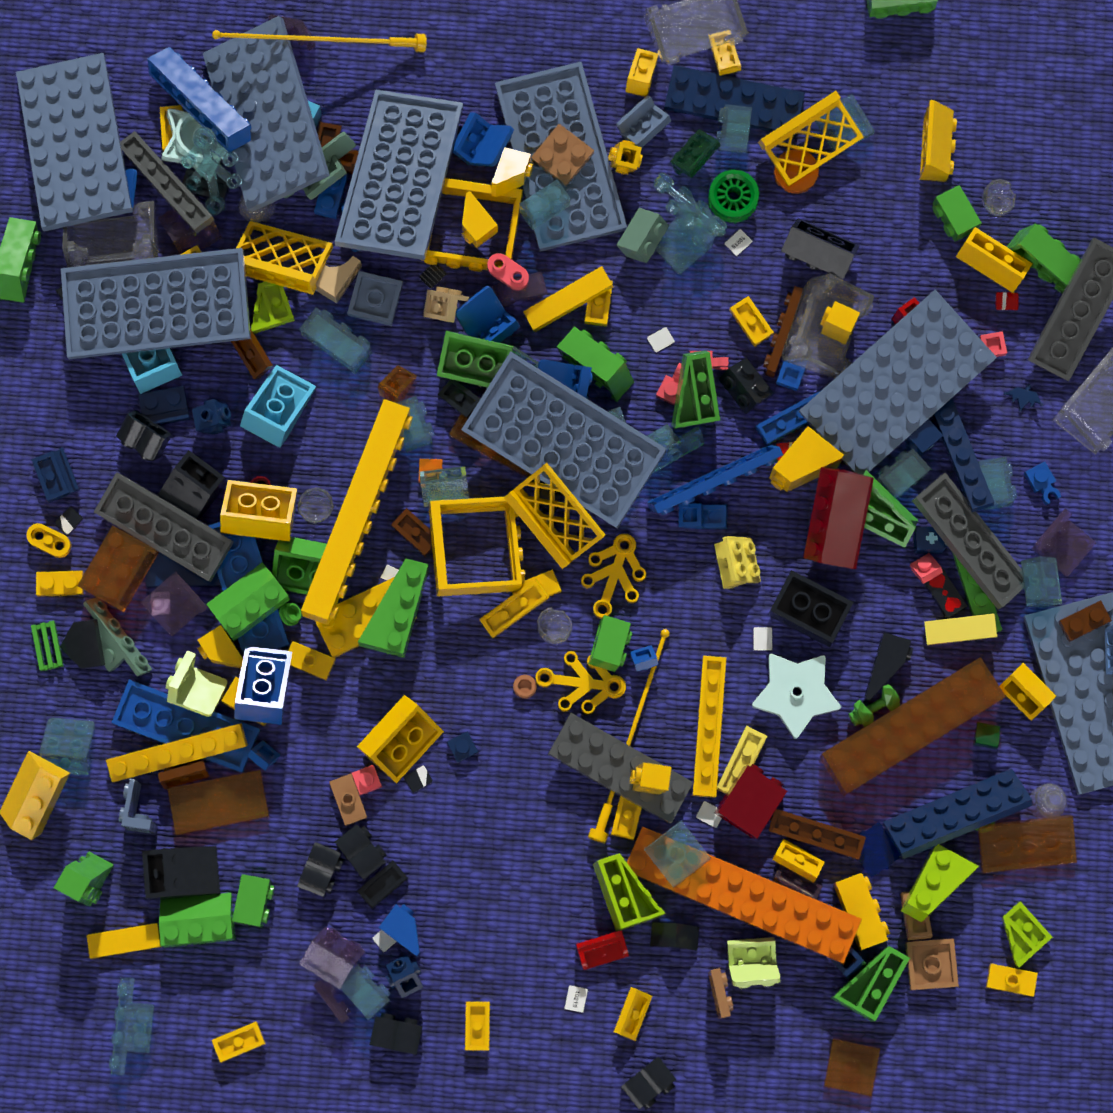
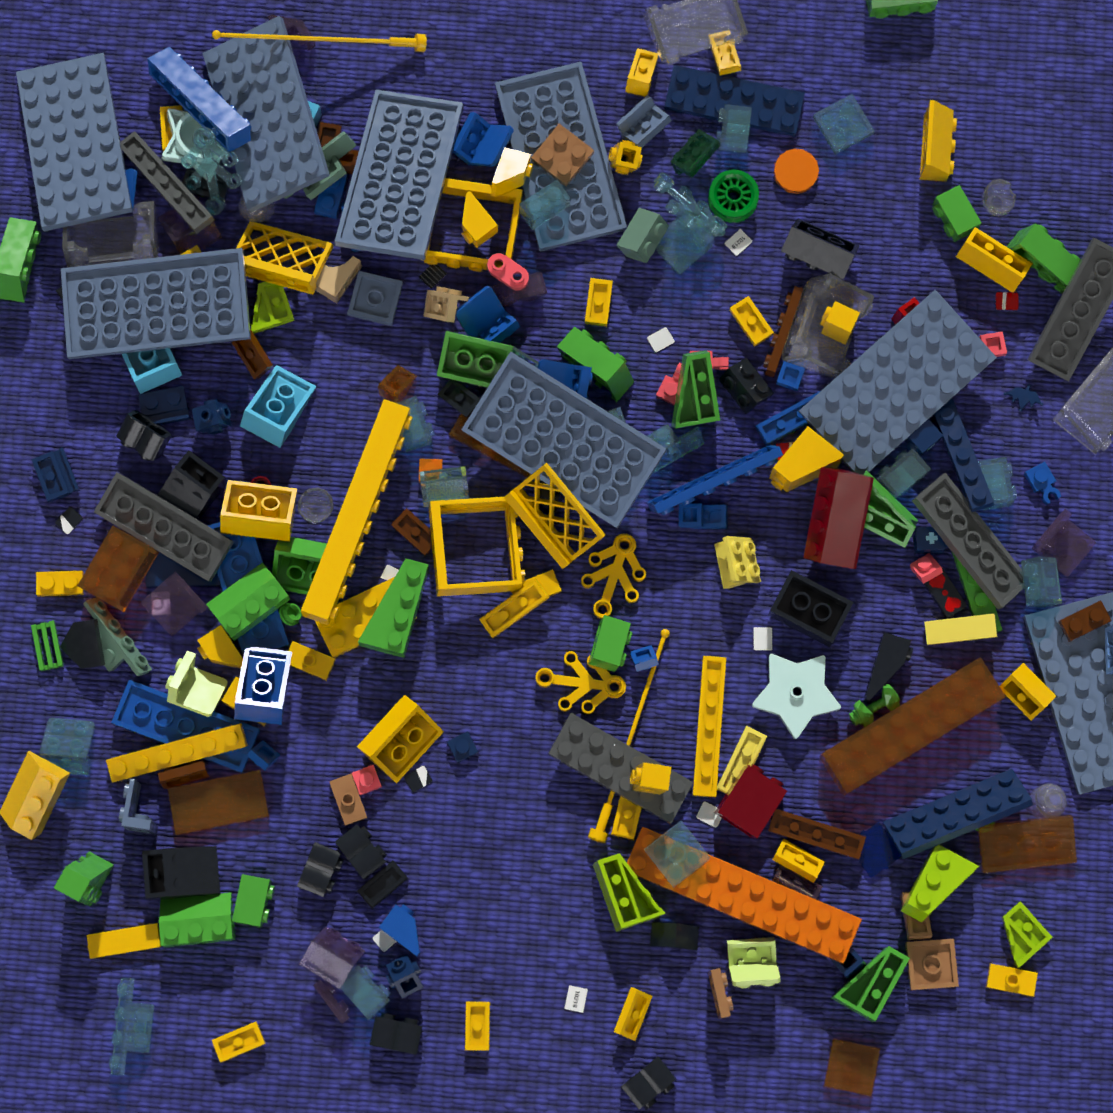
yellow plate [26,523,72,558] -> none
clear light blue brick [299,308,372,374] -> none
nougat tile [513,675,537,699] -> none
yellow tile [523,266,614,332] -> none
clear hair [537,607,573,644] -> none
red hinge [576,930,629,970] -> none
yellow fence [758,91,864,187] -> none
yellow brick [833,873,890,951] -> none
dark green slope [973,722,1000,750] -> none

